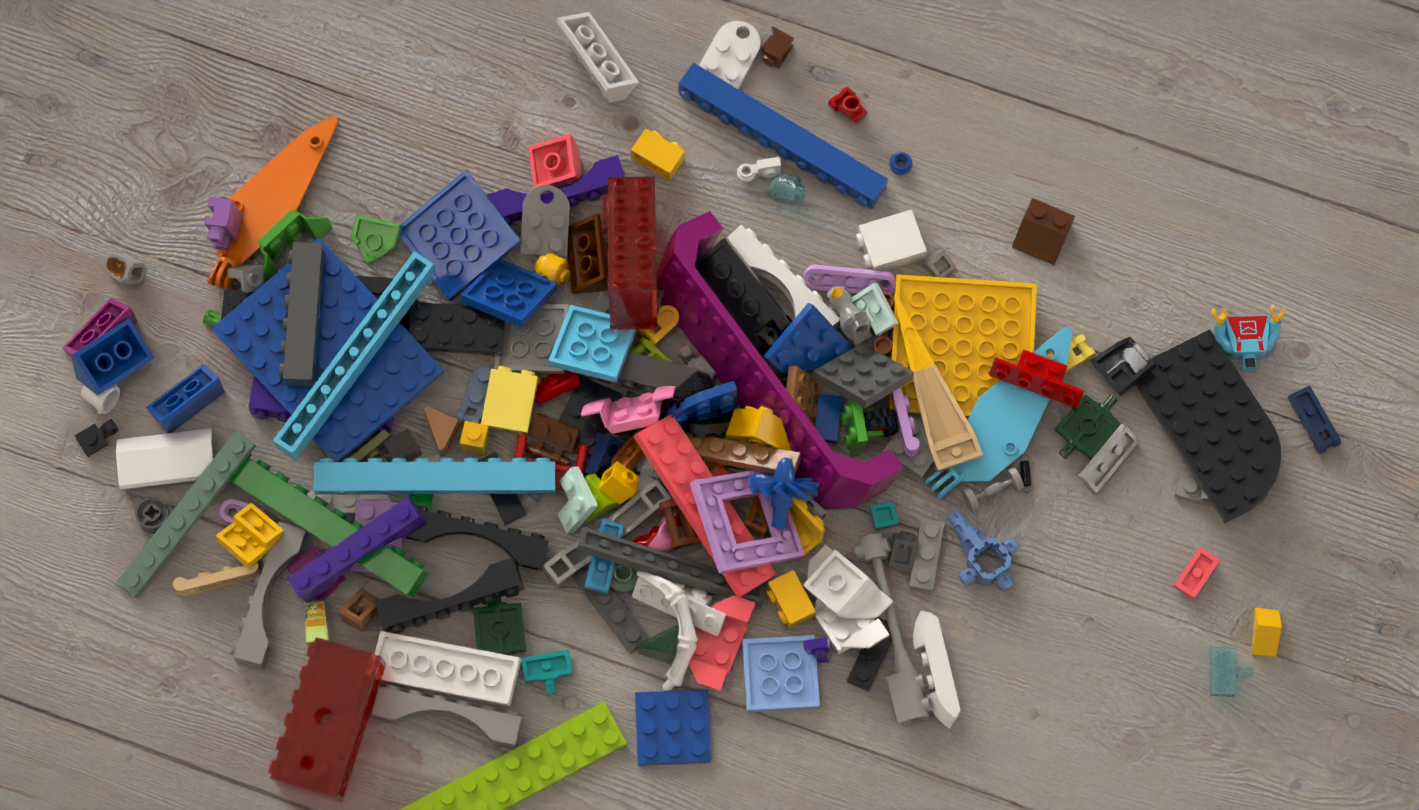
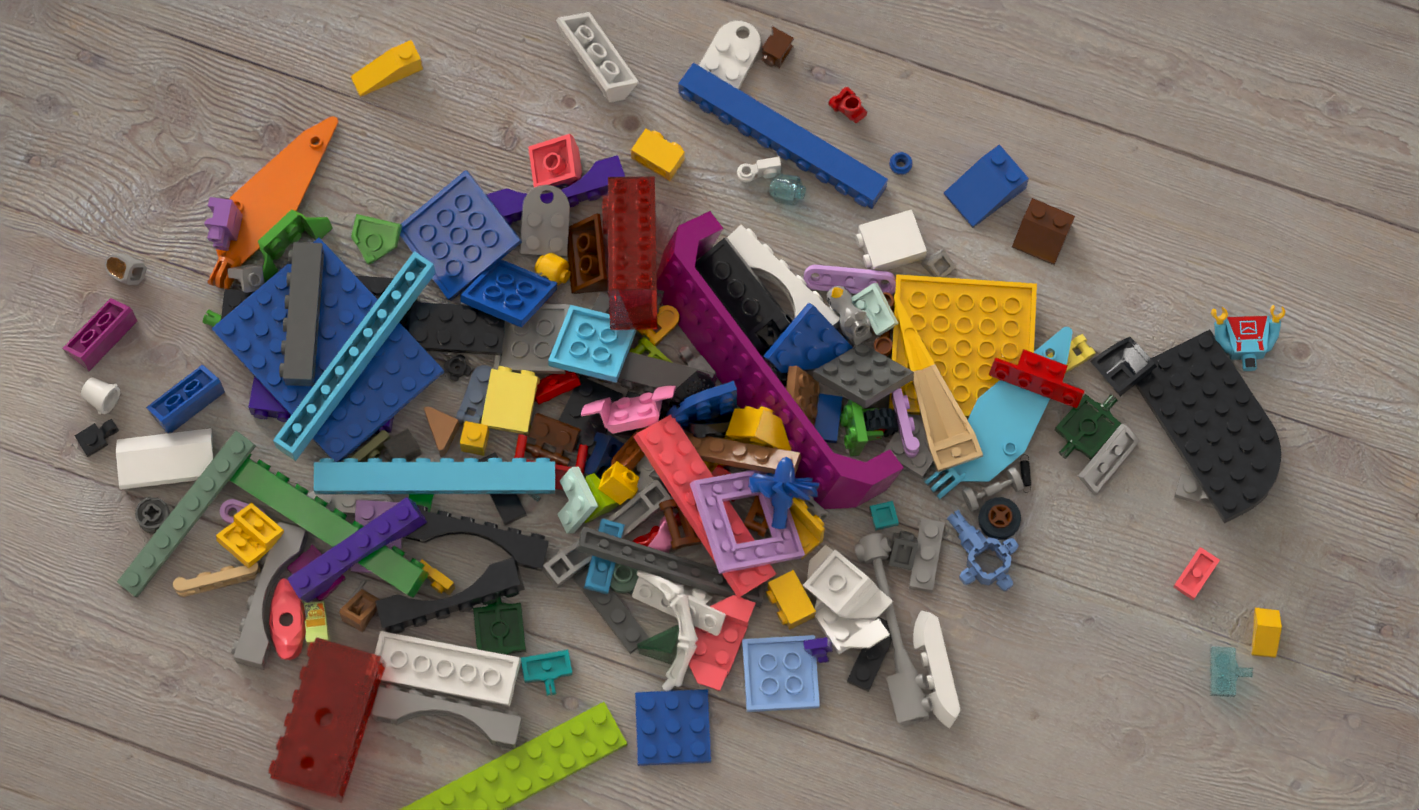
blue slope [71,318,154,395] -> none
dark blue plate [1288,386,1341,454] -> none
none -> coral piece [269,578,306,660]
none -> yellow slope [351,40,423,97]
none -> yellow plate [420,559,455,596]
none -> black plate [444,354,471,381]
none -> blue slope [944,144,1029,228]
none -> black wheel [978,497,1021,540]

